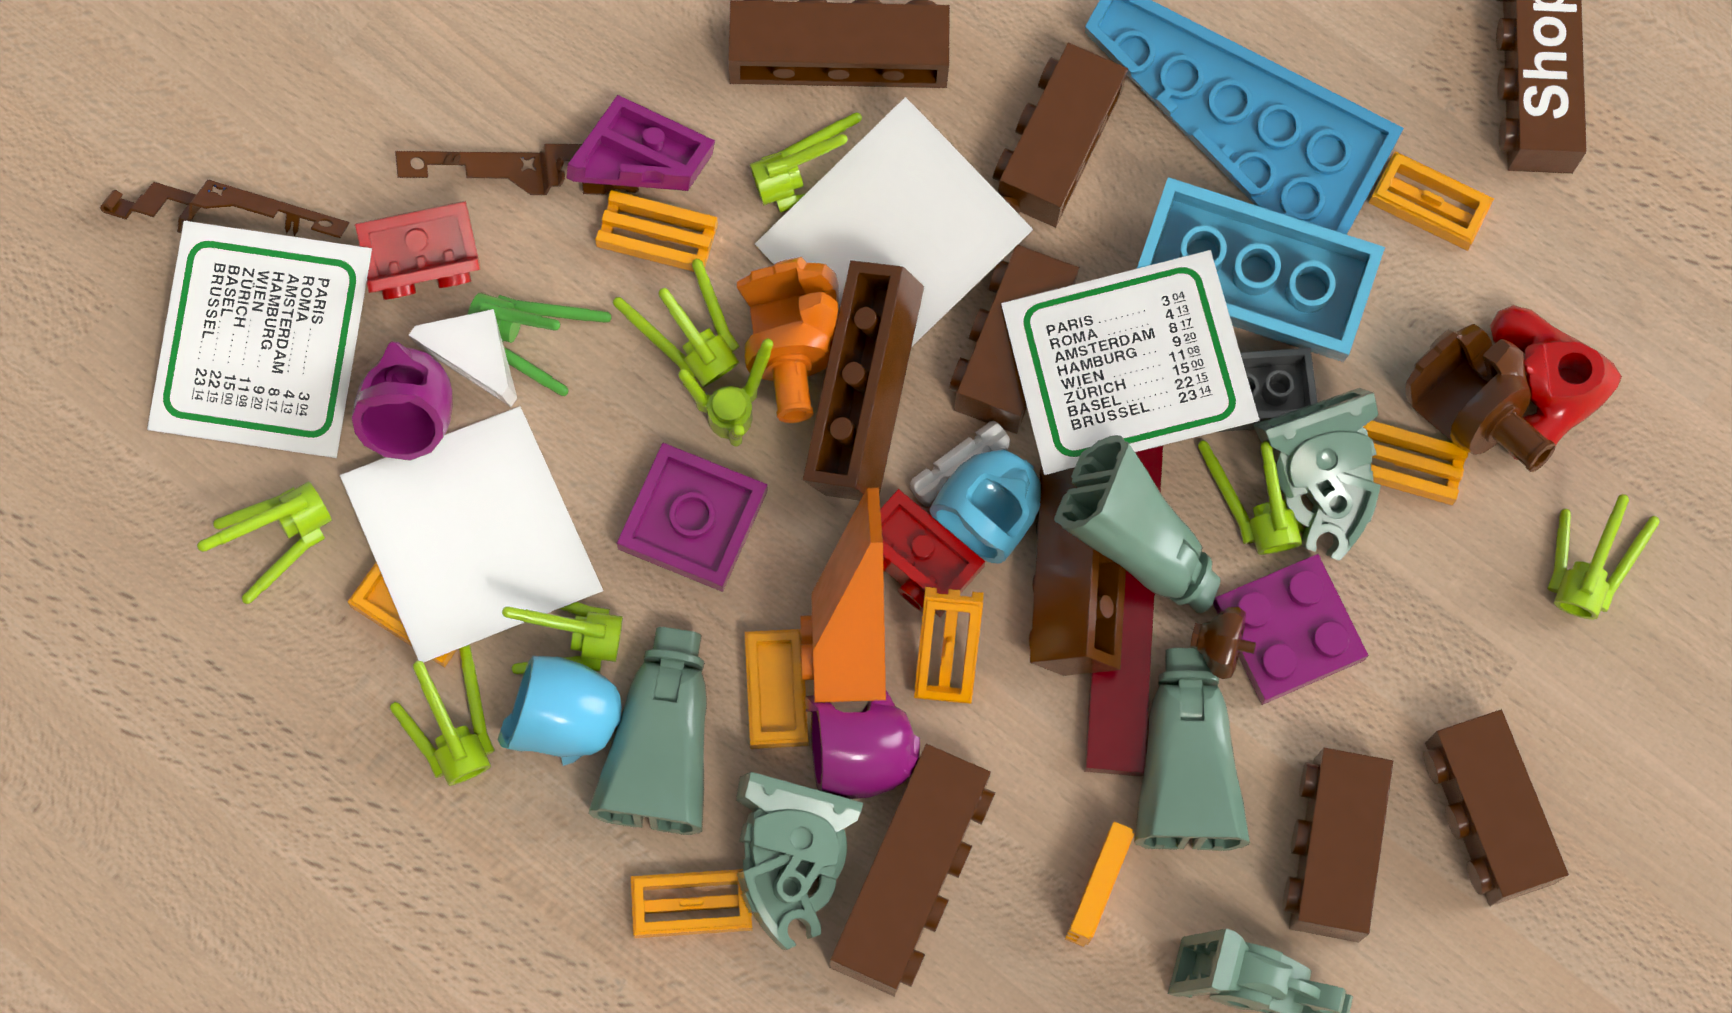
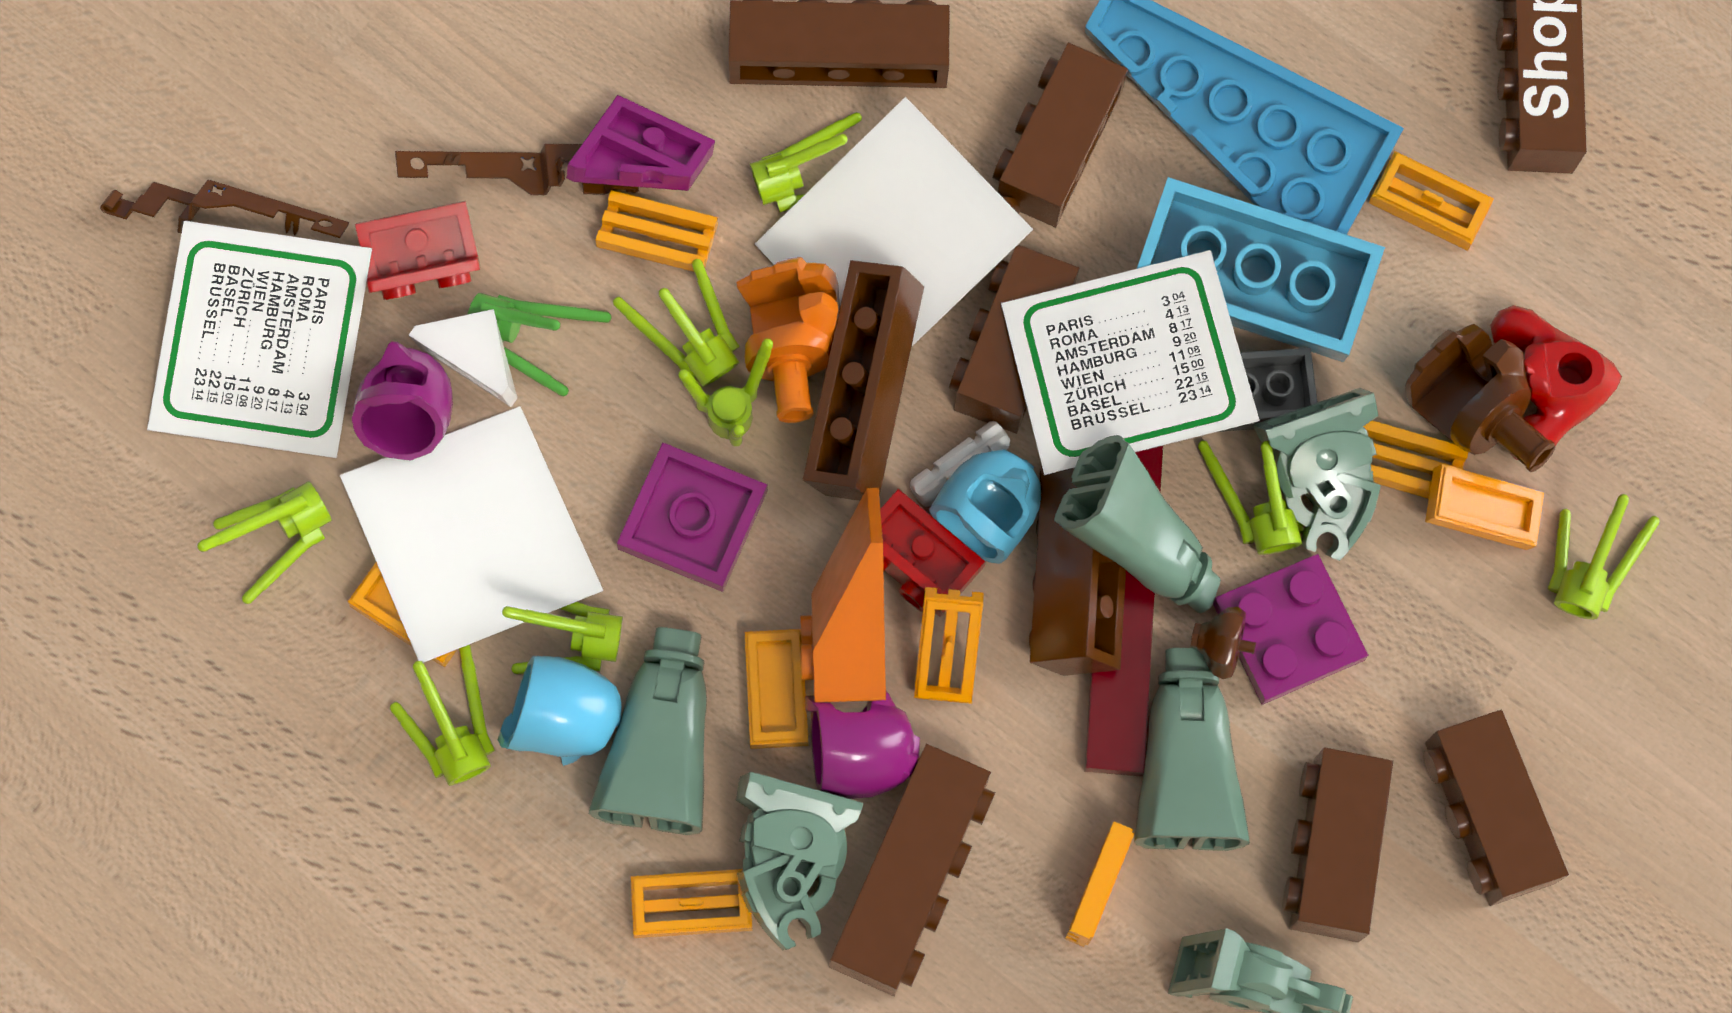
none -> light orange tile [1425,464,1544,550]

